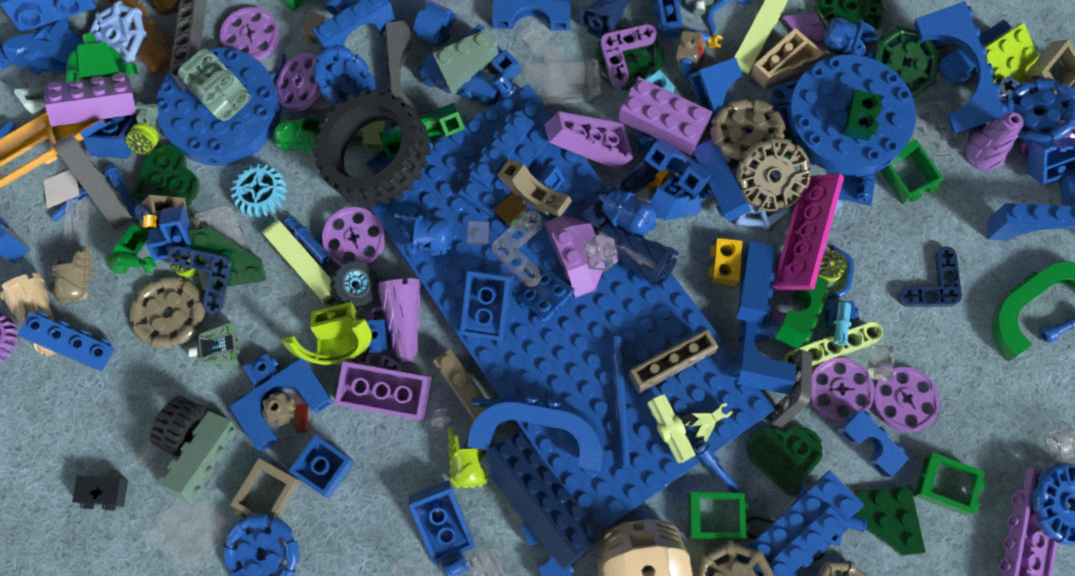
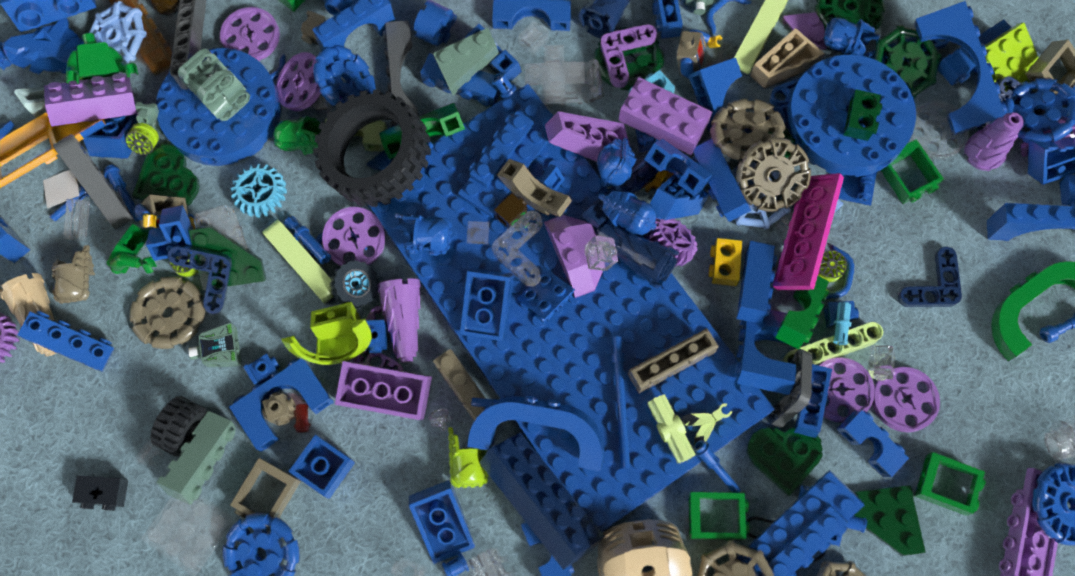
none -> blue helmet [597,138,637,187]
none -> medium lavender gear [643,218,698,267]
none -> blue brick [794,364,832,438]

